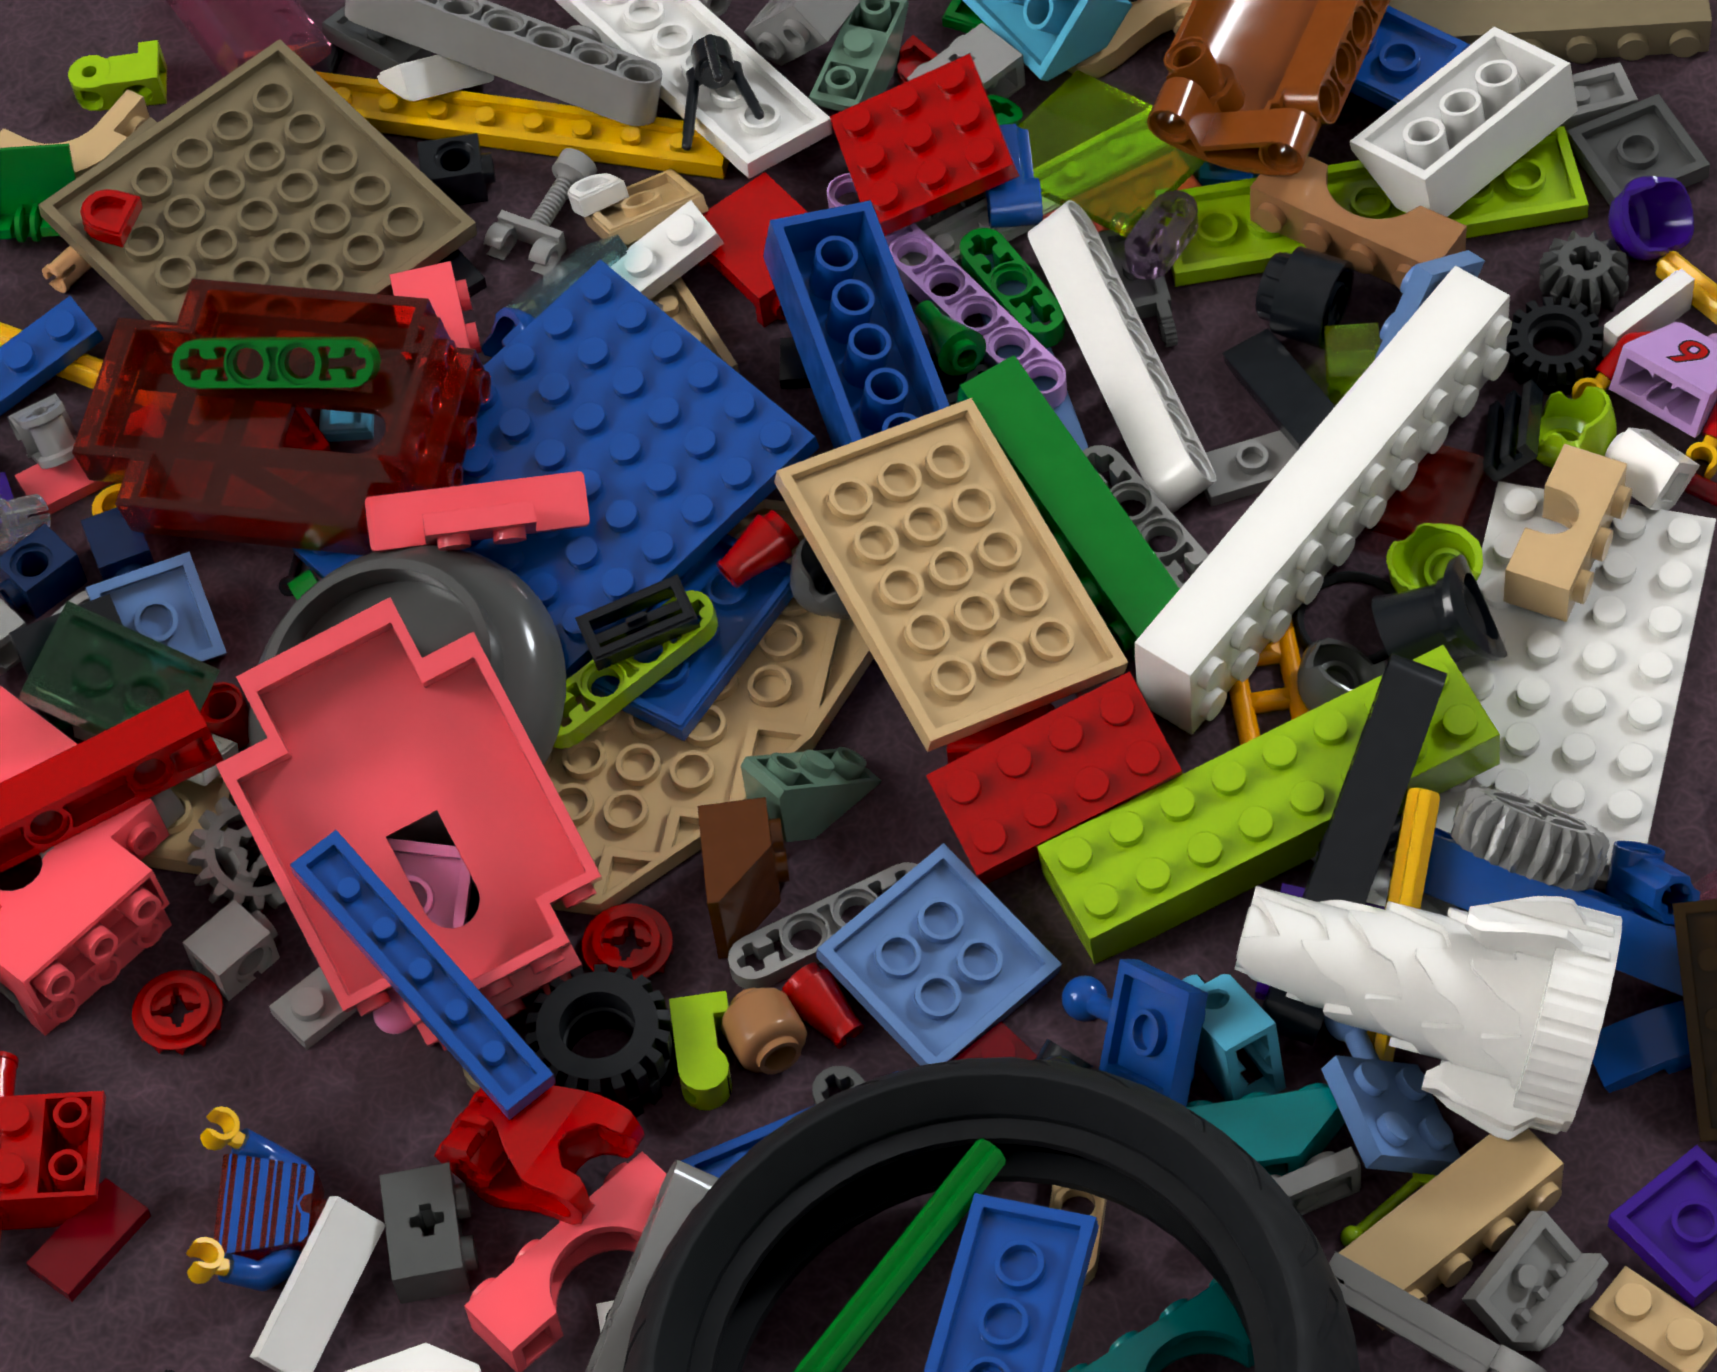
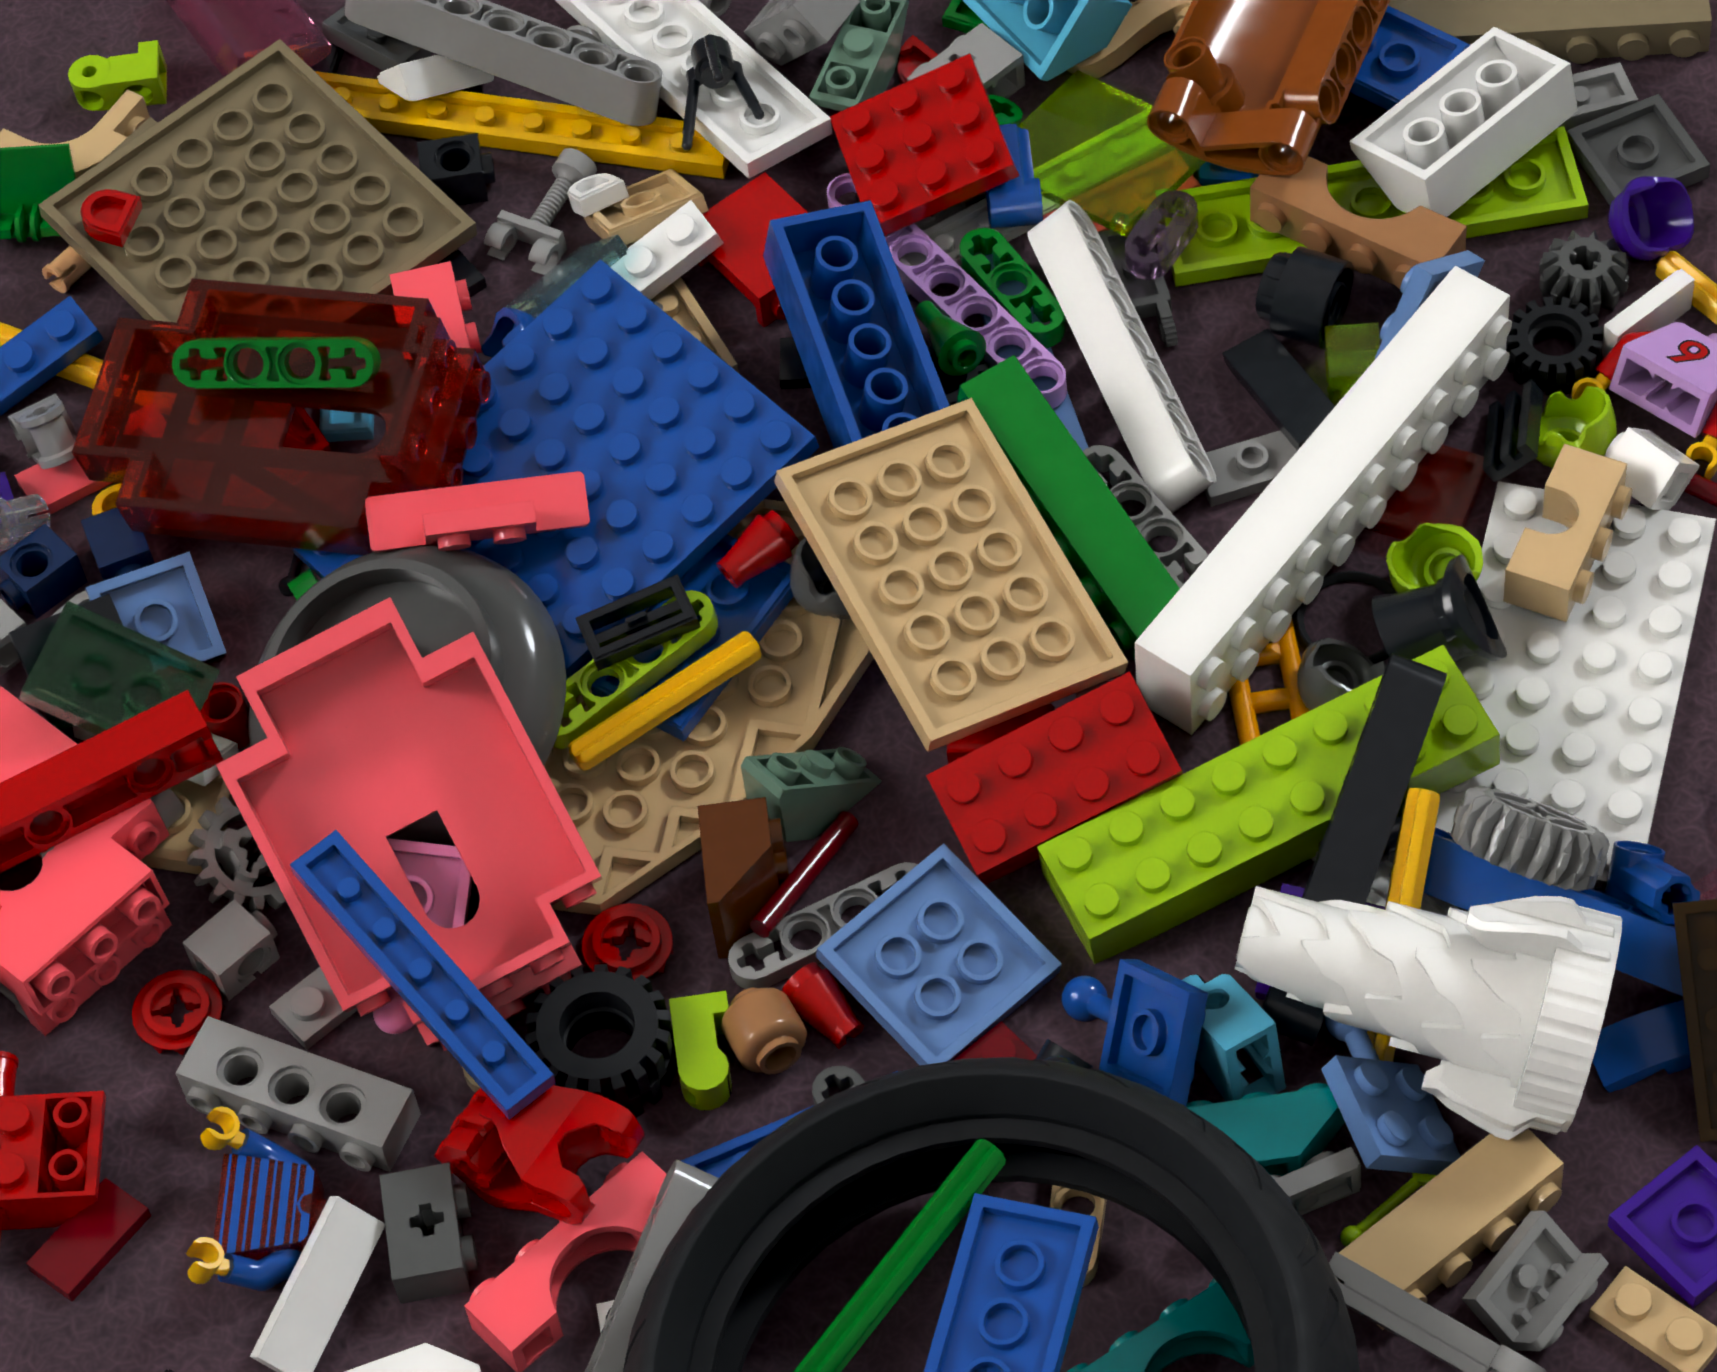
none -> light grey brick [175,1016,421,1172]
none -> yellow axle [568,631,762,771]
none -> dark red bar [750,811,859,938]

